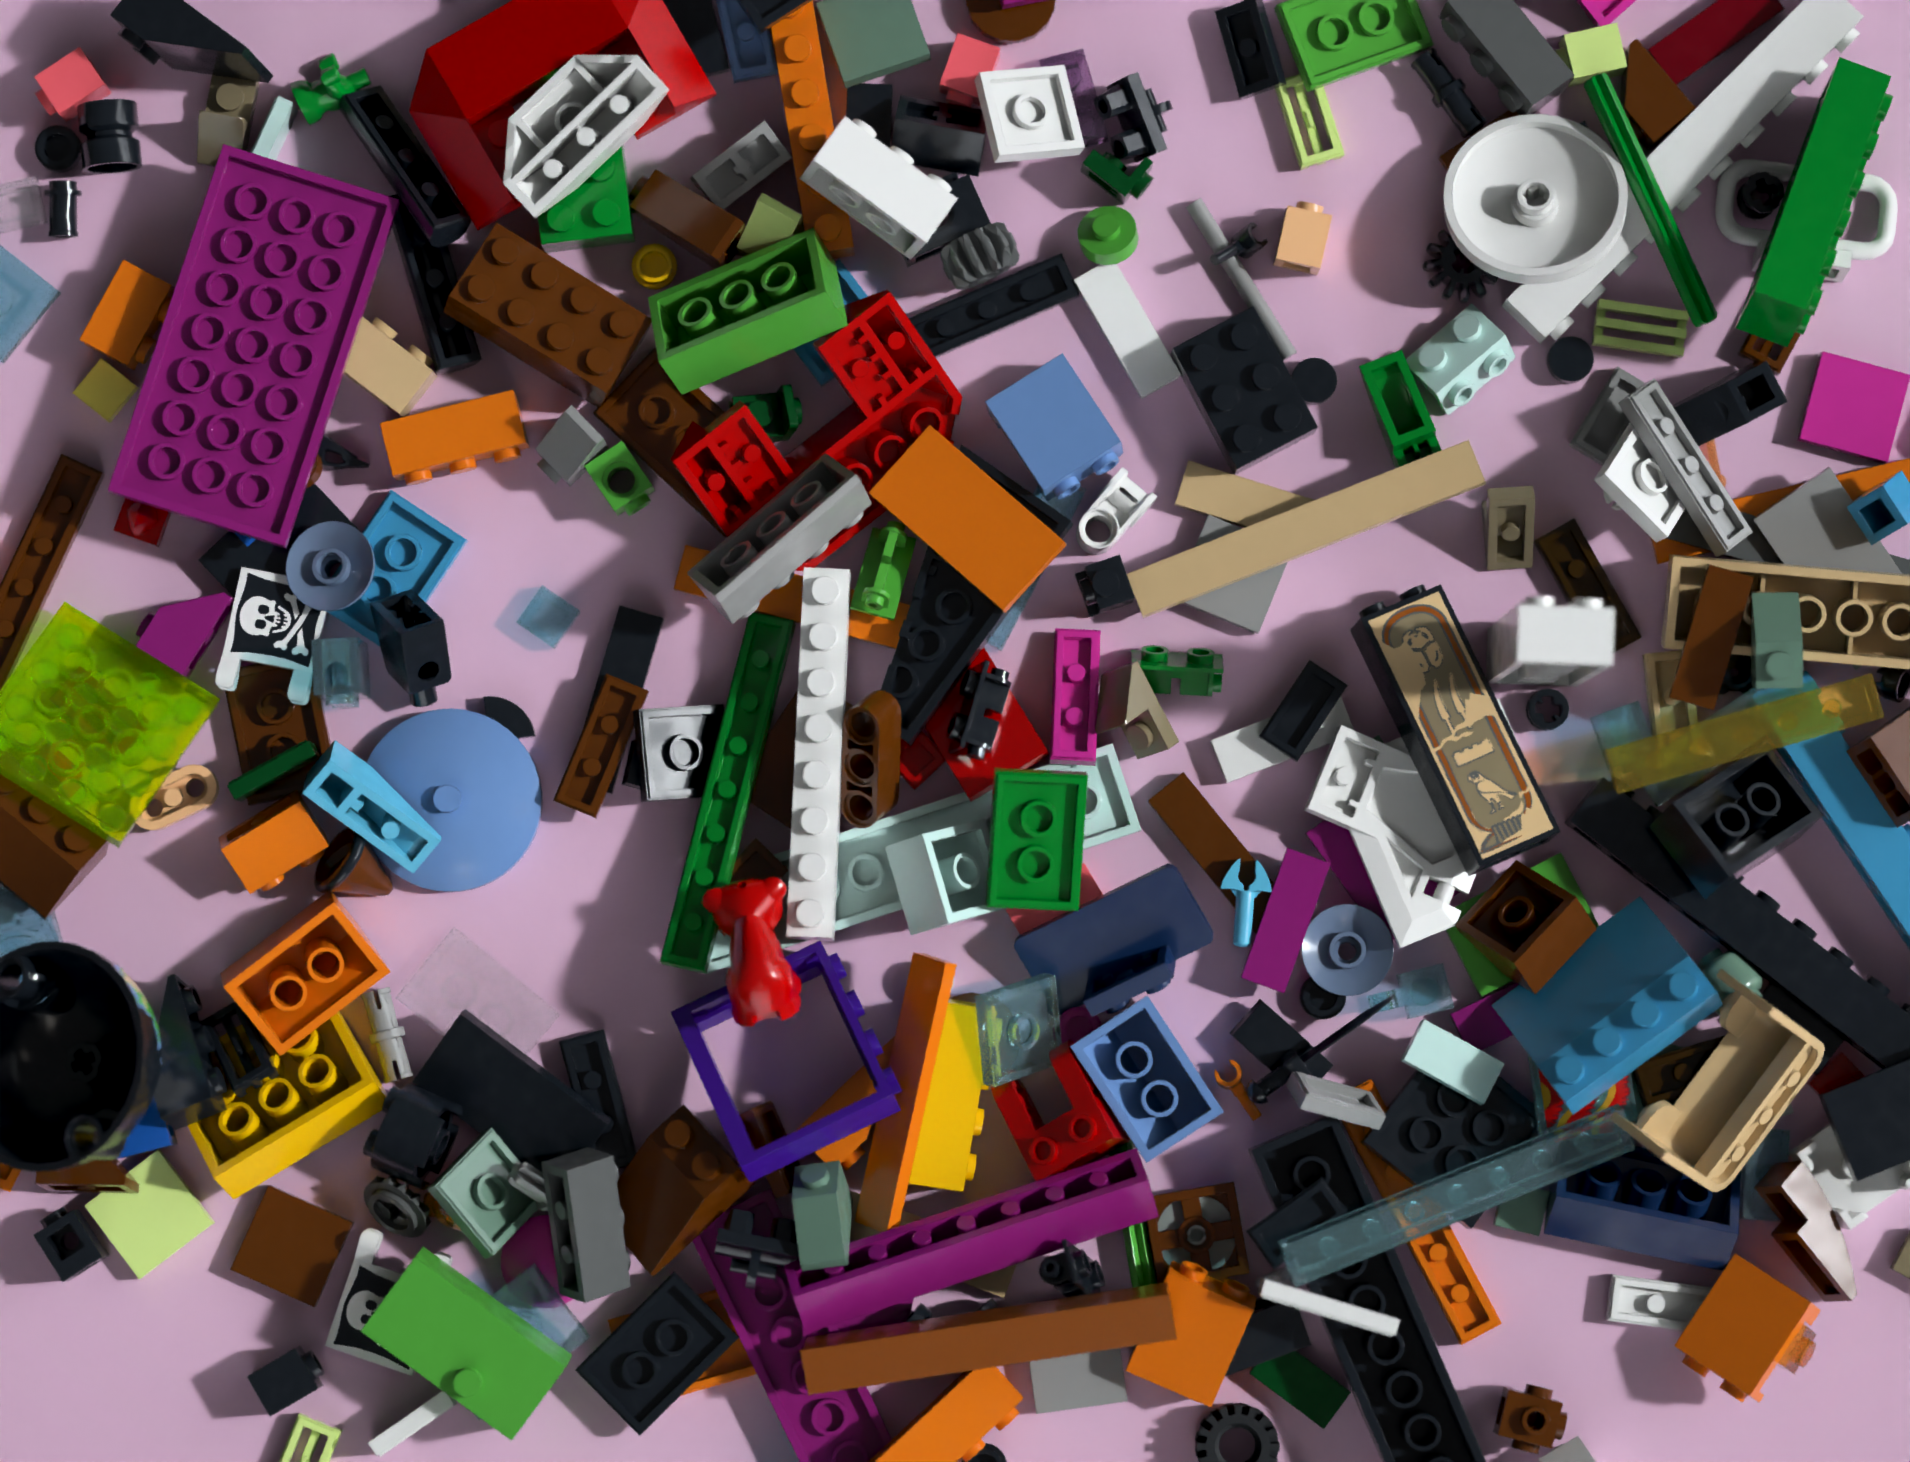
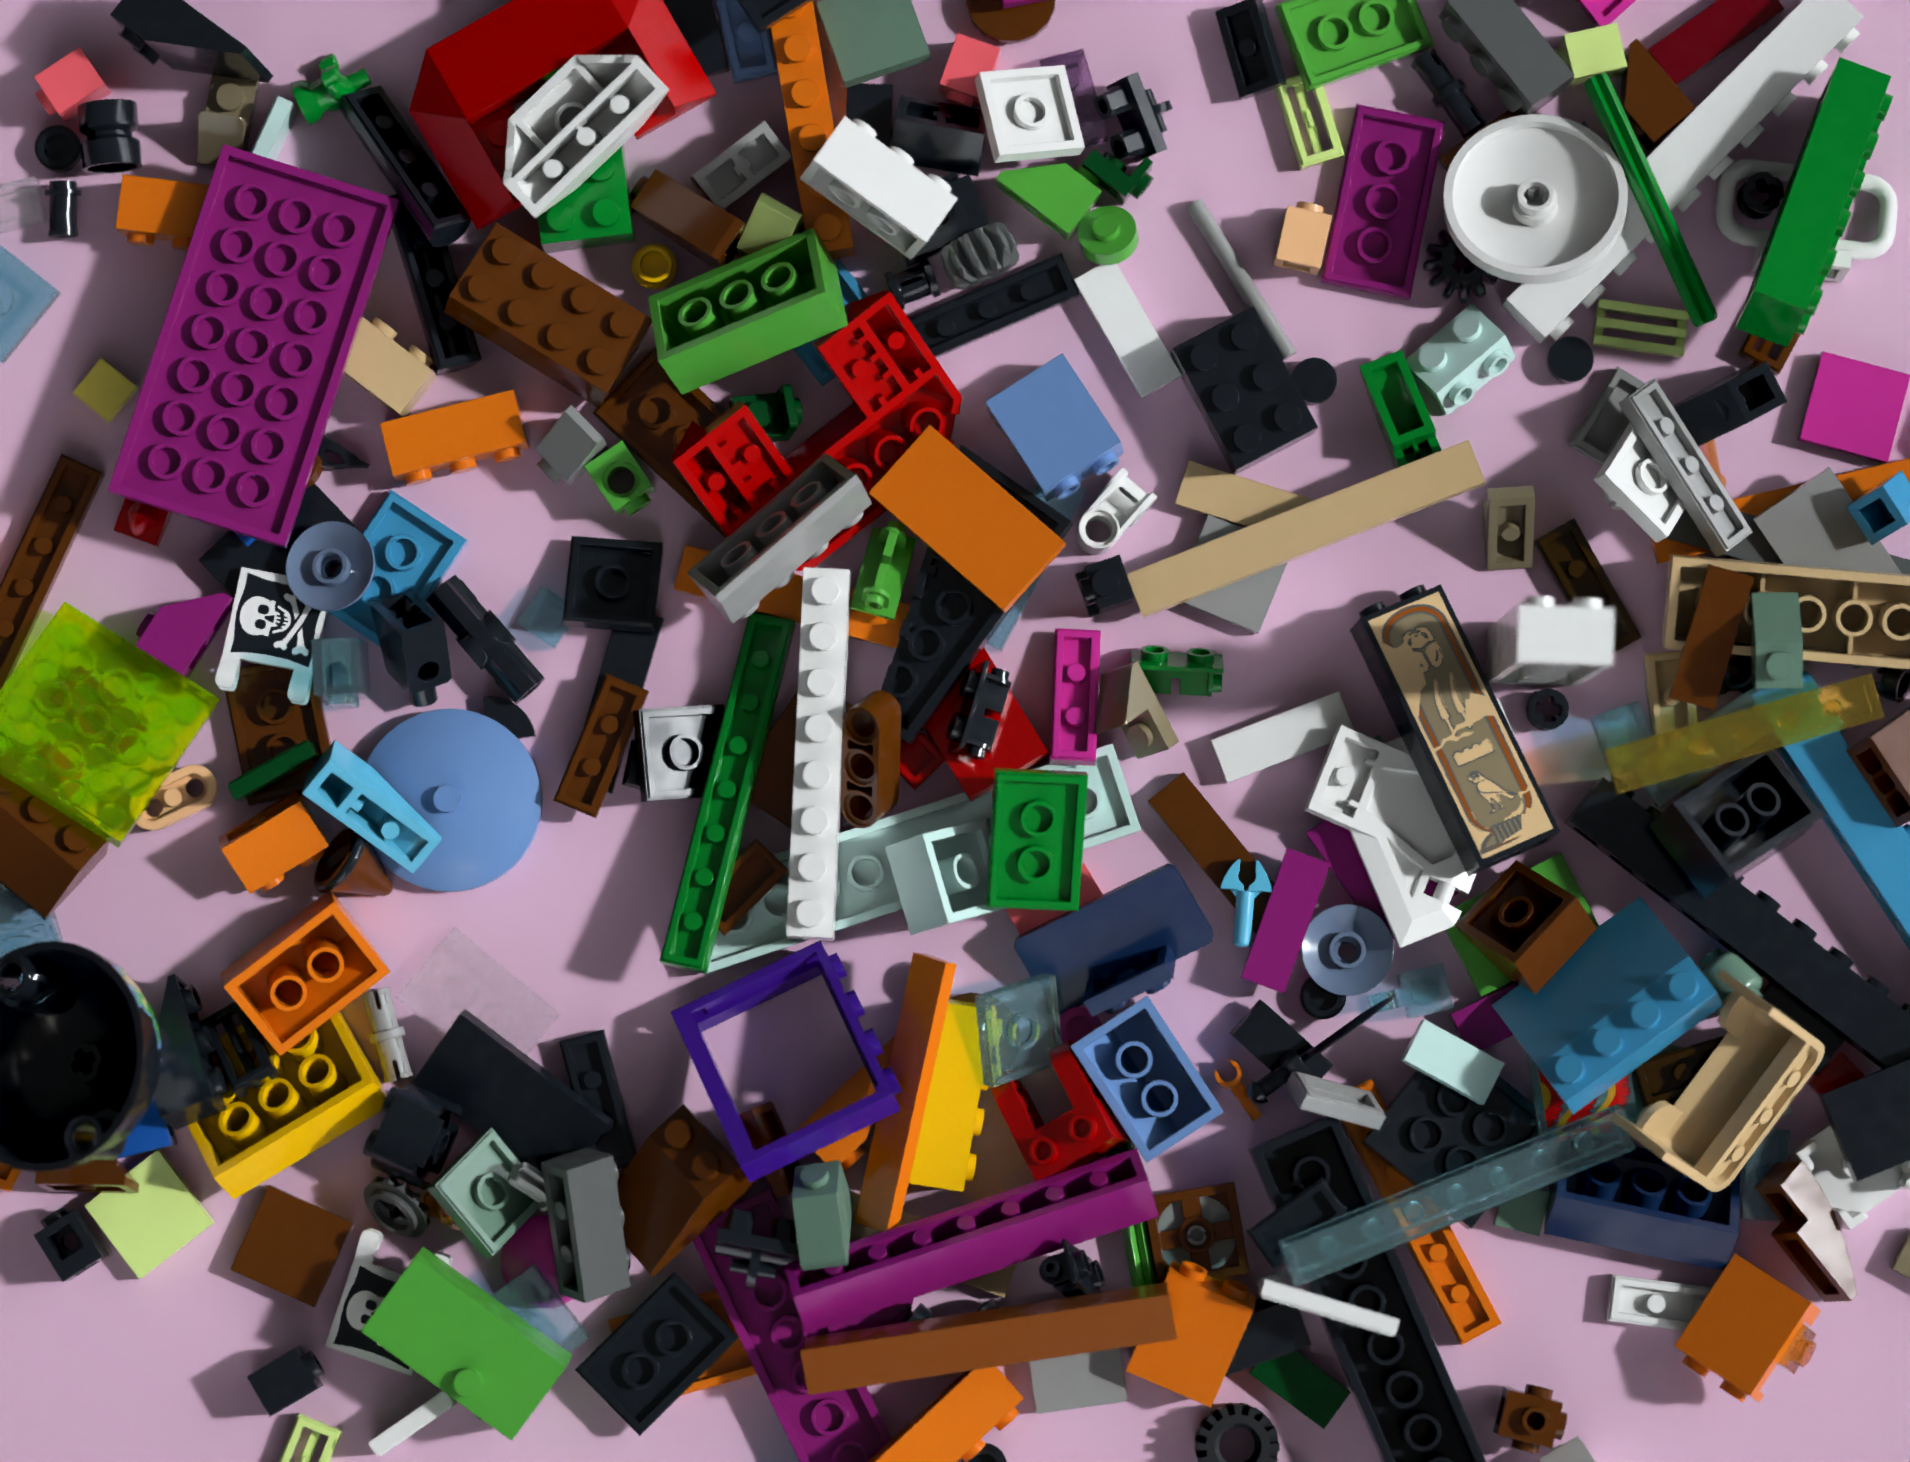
orange brick [79,259,175,371] -> none
red animal [702,877,802,1027] -> none
black hand [1210,223,1268,265] -> none
black tile [1259,660,1348,762] -> none
none -> orange brick [115,174,209,251]
none -> black piece [426,575,545,704]
none -> black tile [563,536,663,633]
none -> black bush [884,257,941,310]
none -> bright green slope [996,163,1102,241]
none -> magenta tile [1320,104,1446,301]

